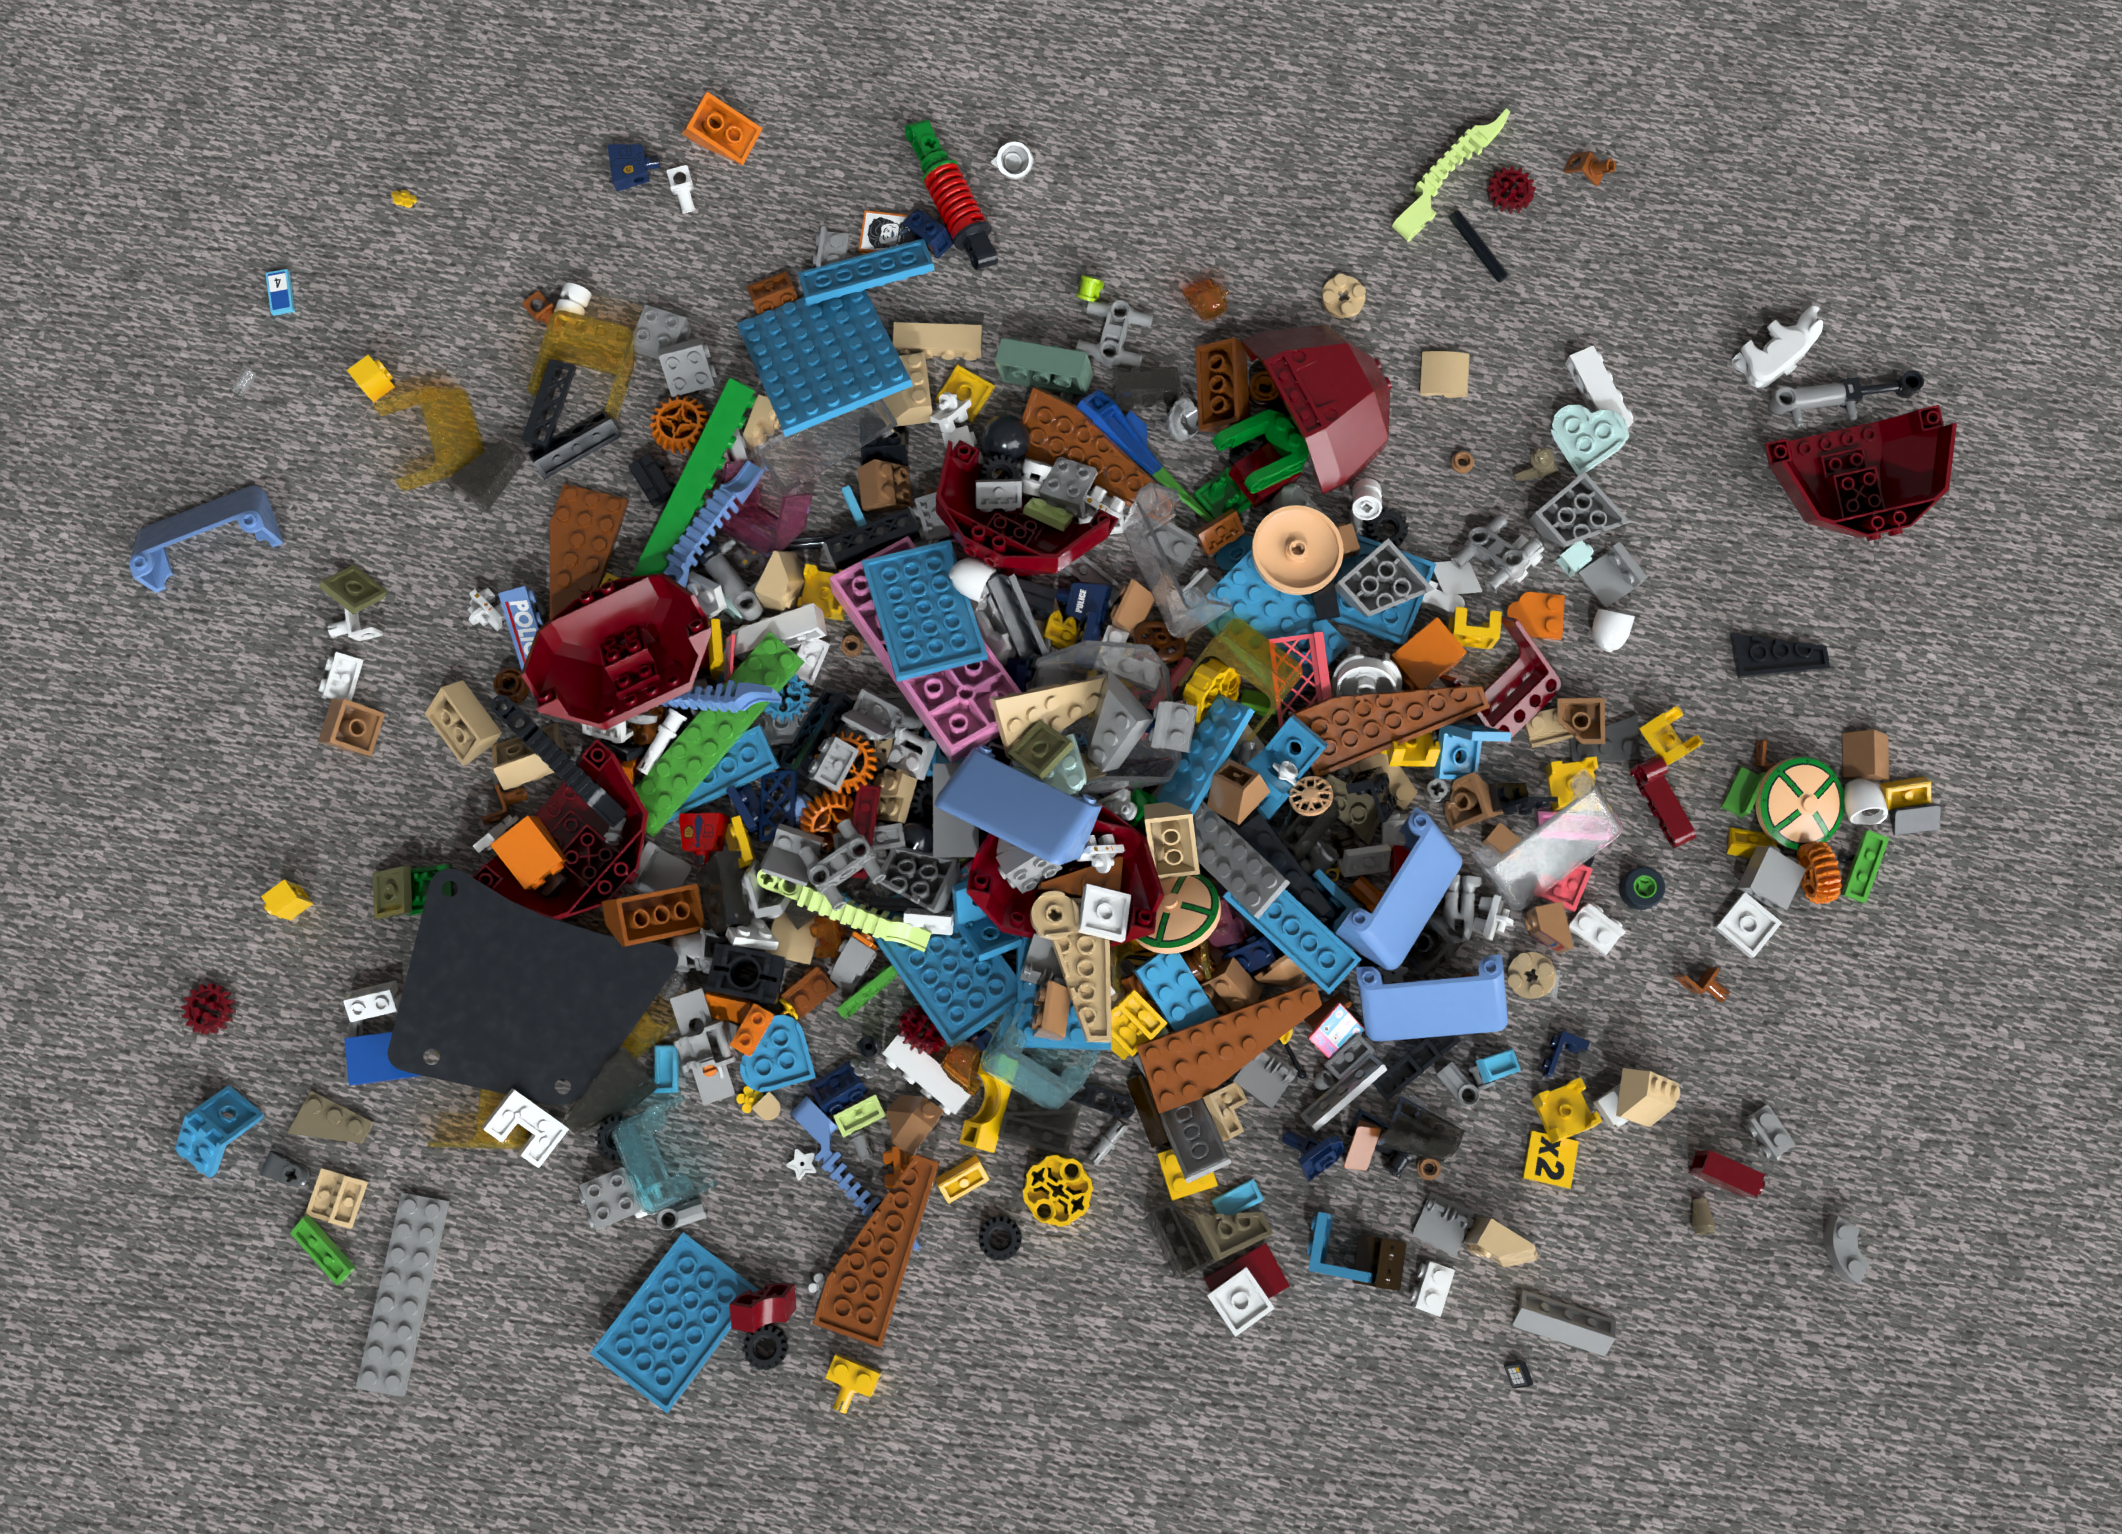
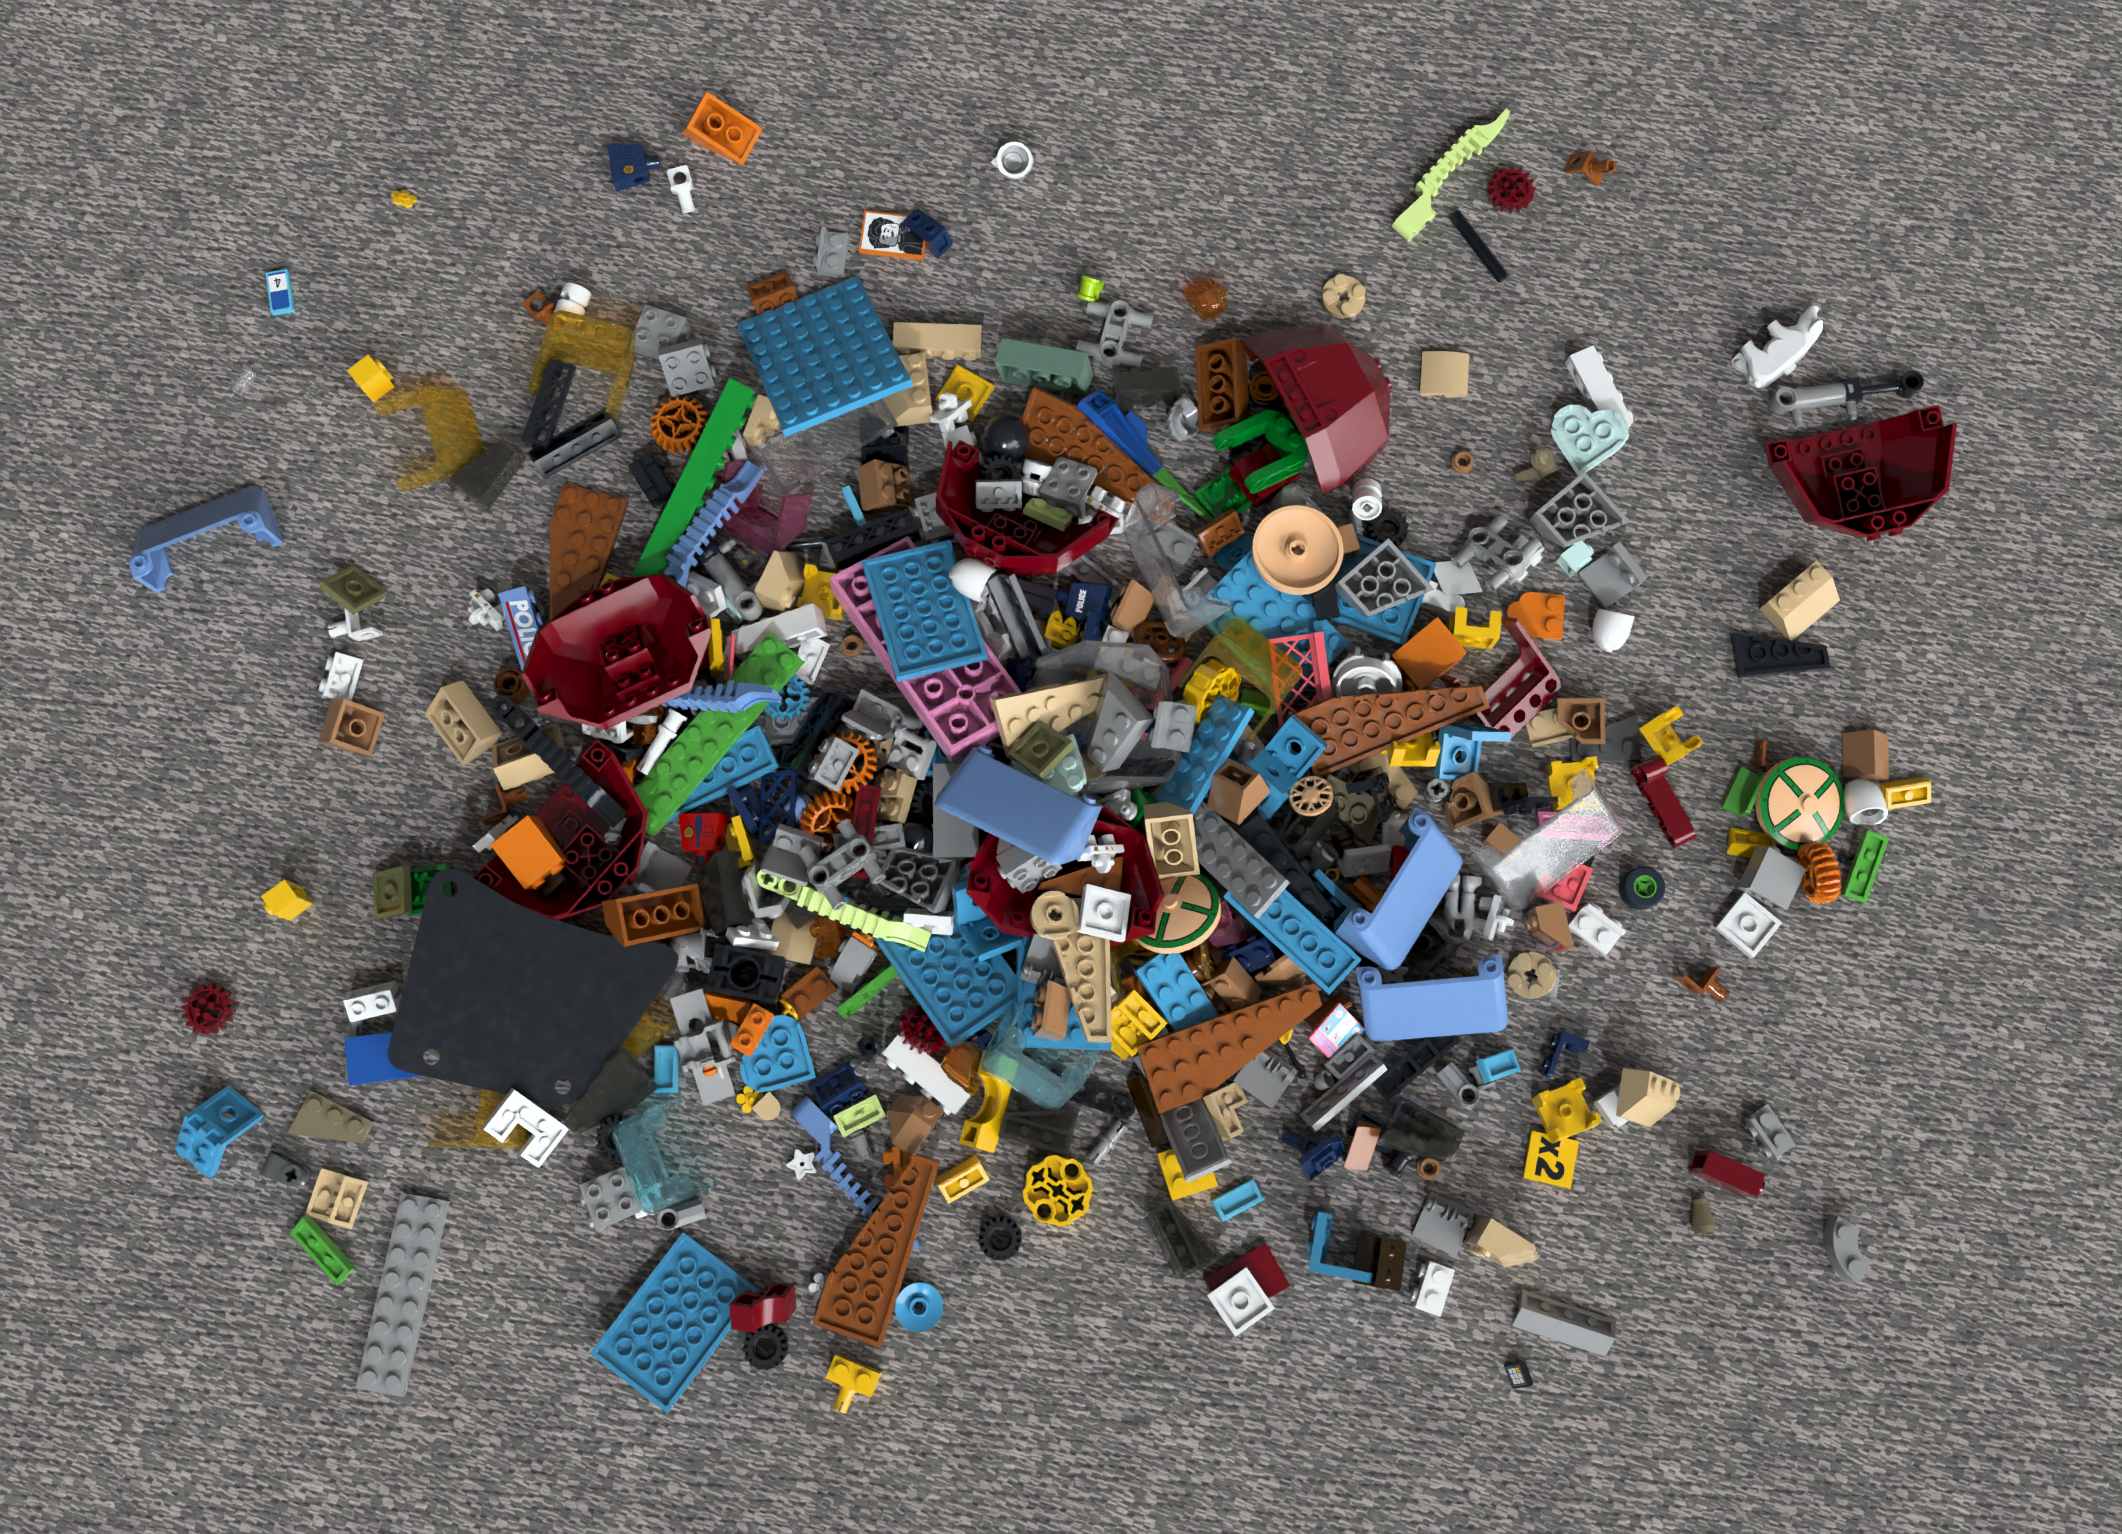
dark azure plate [798,239,935,305] -> none
piece [905,119,998,270] -> none
dark tan wing [1193,1212,1274,1262] -> none
white plate [1272,761,1299,785] -> none
slope [1889,805,1941,836] -> none
none -> dark azure dish [895,1282,943,1332]
none -> tan slope [1759,561,1840,642]

